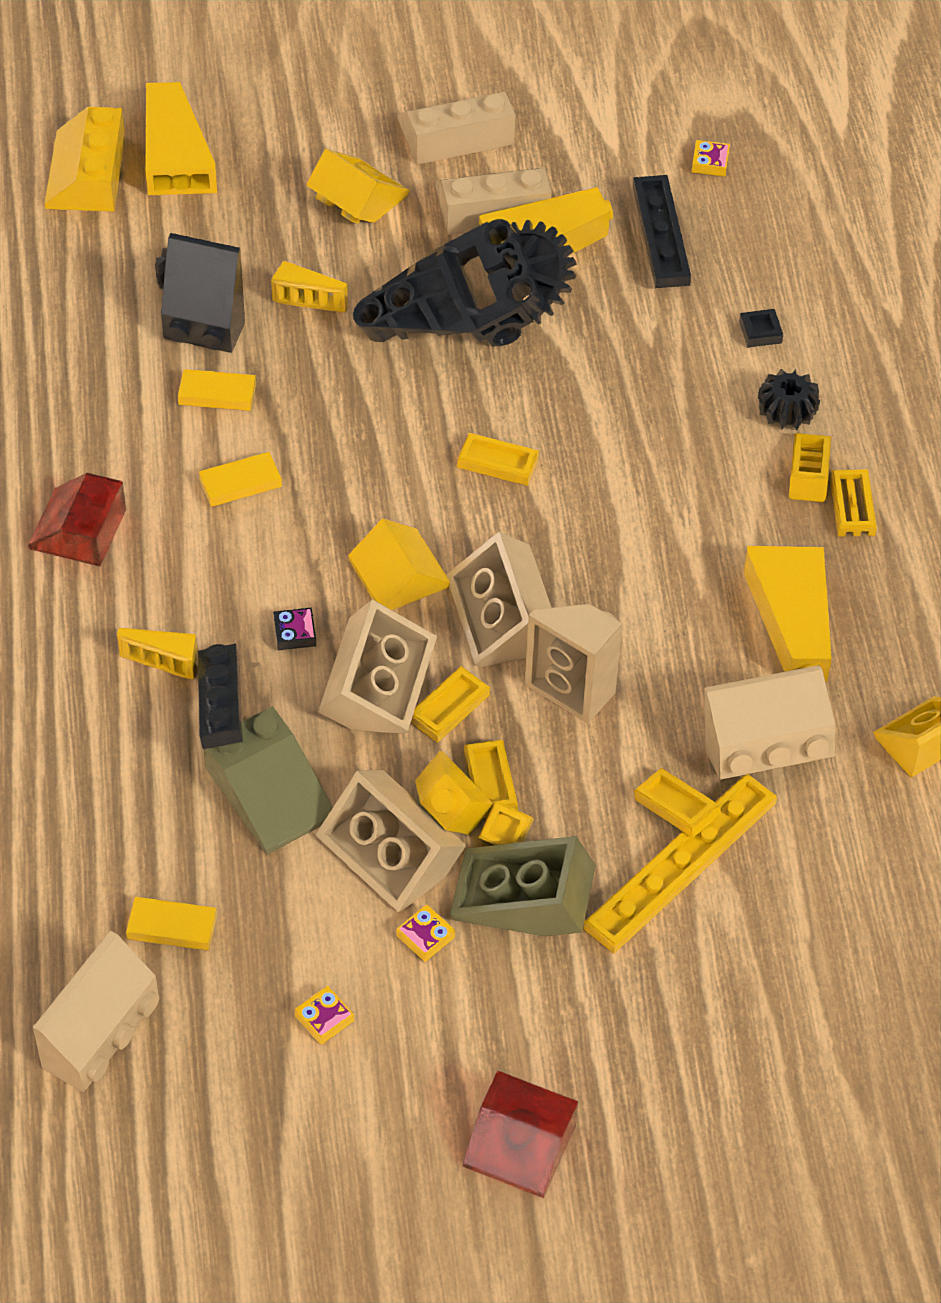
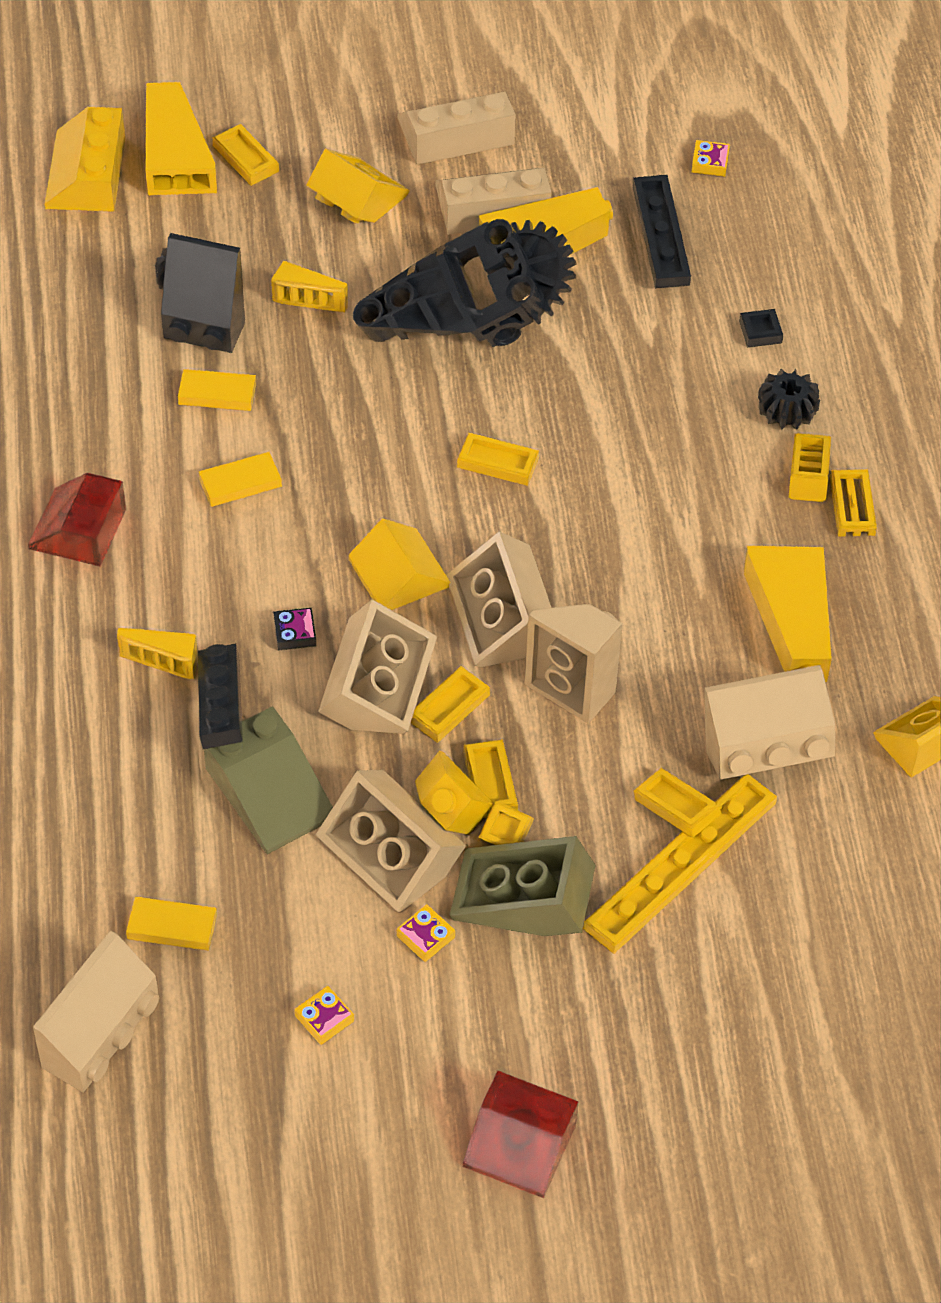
none -> yellow tile [212,124,279,186]

